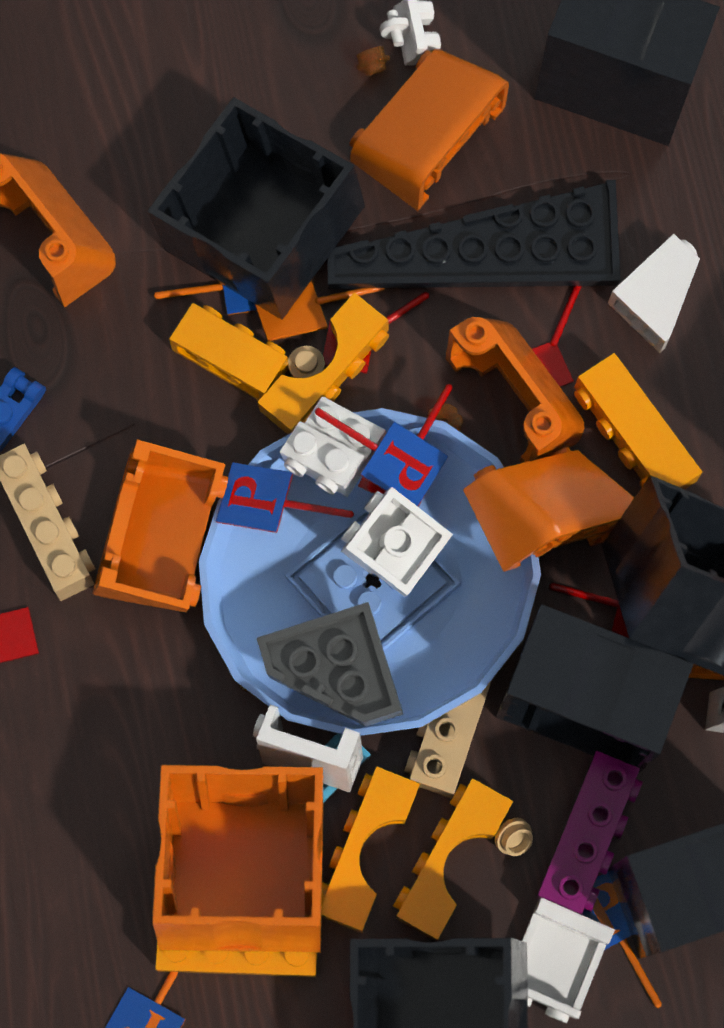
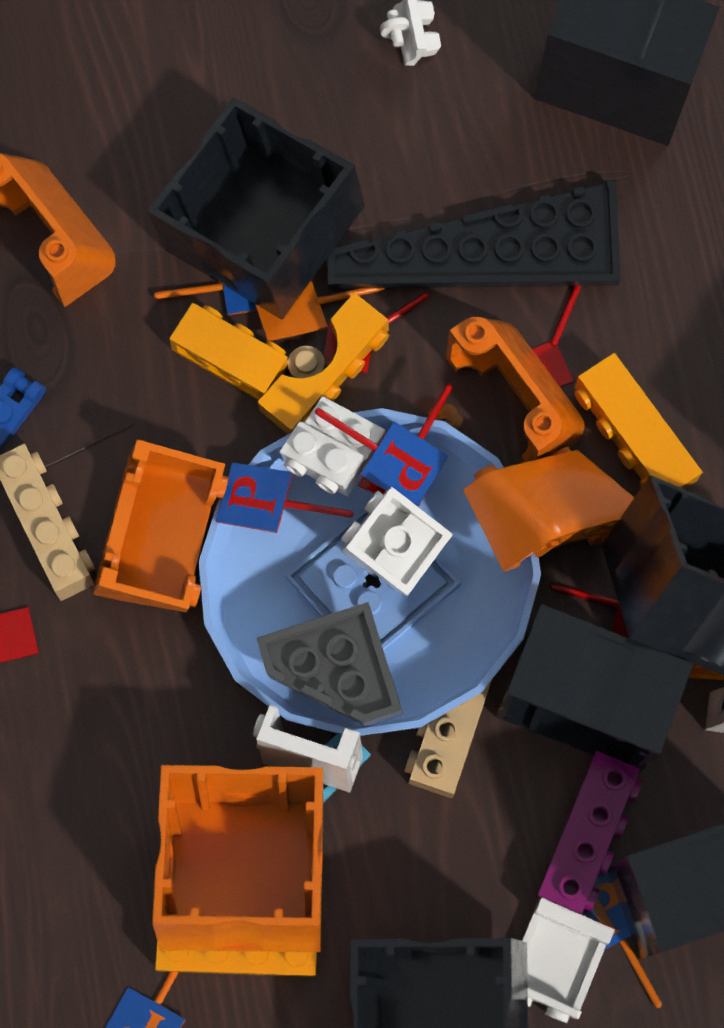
light orange arch [321,766,420,933] -> none
orange windscreen [349,49,509,211] -> none
clear orange plate [356,46,390,76] -> none
light orange arch [393,778,513,941] -> none
tan plate [495,818,533,856] -> none
white slope [608,234,700,353] -> none

